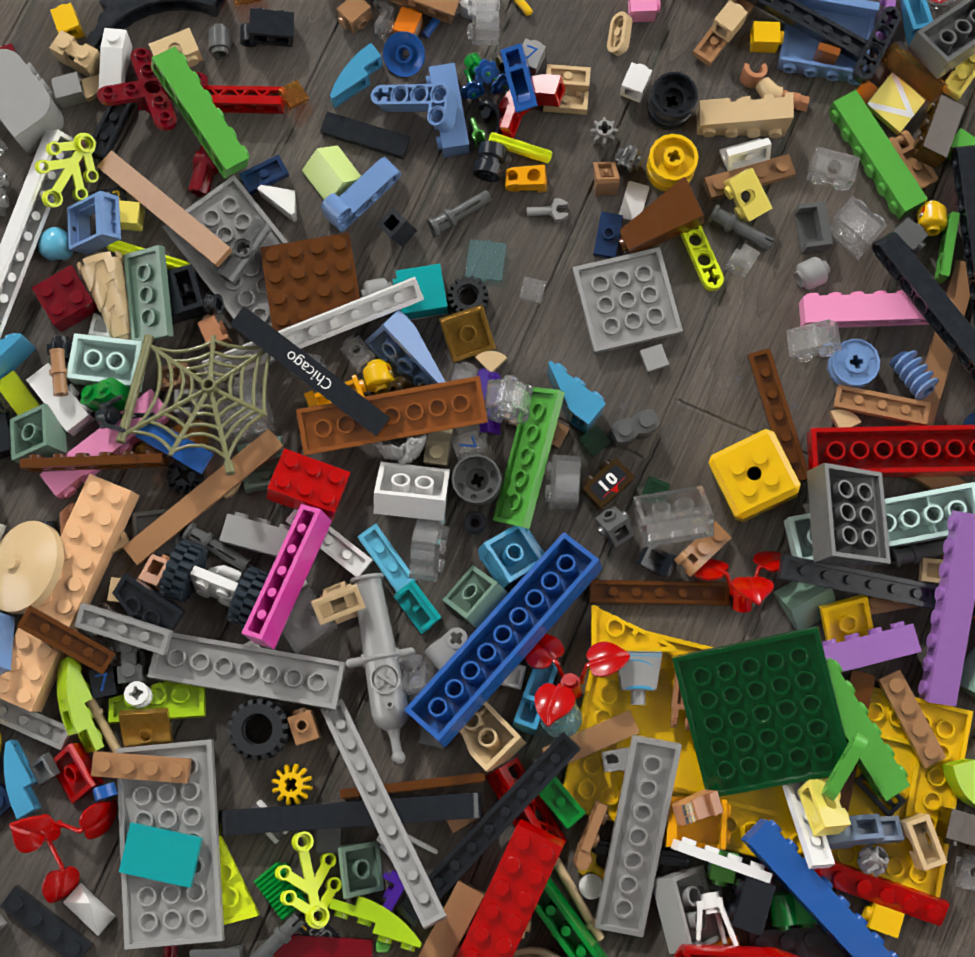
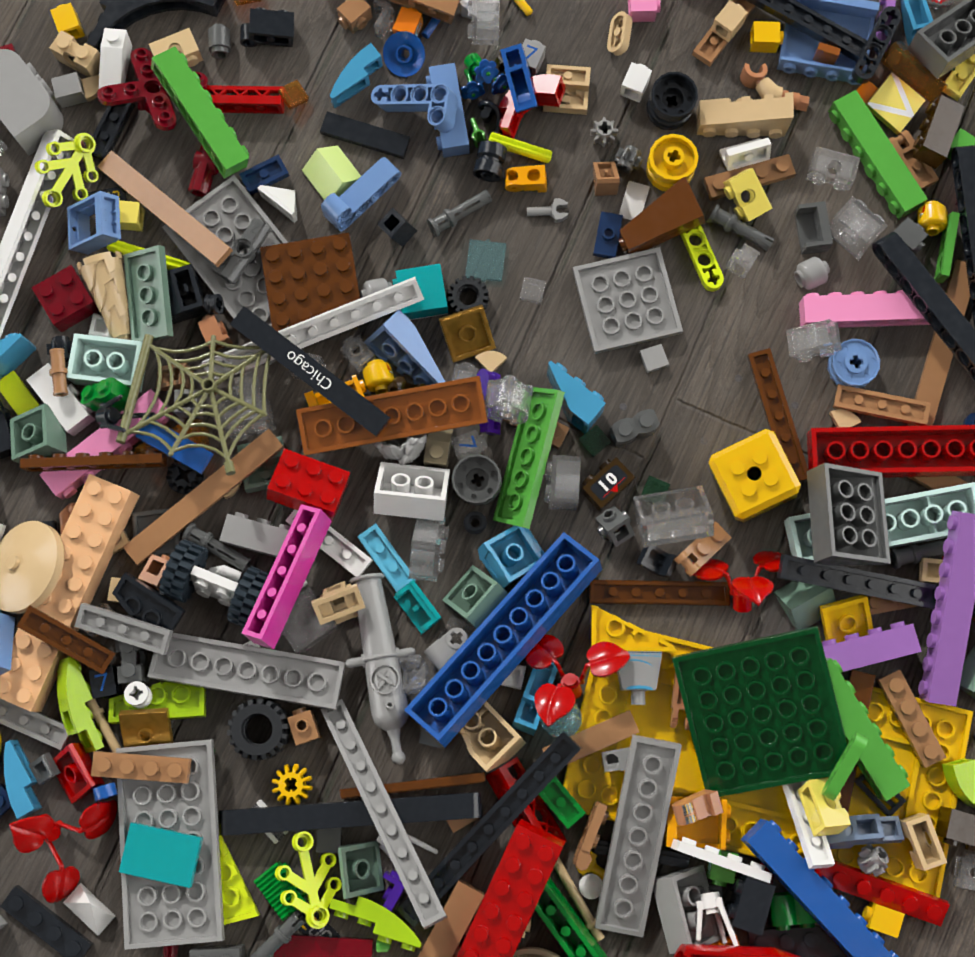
medium azure hair [37,227,74,262] -> none
medium blue piece [889,350,939,400] -> none

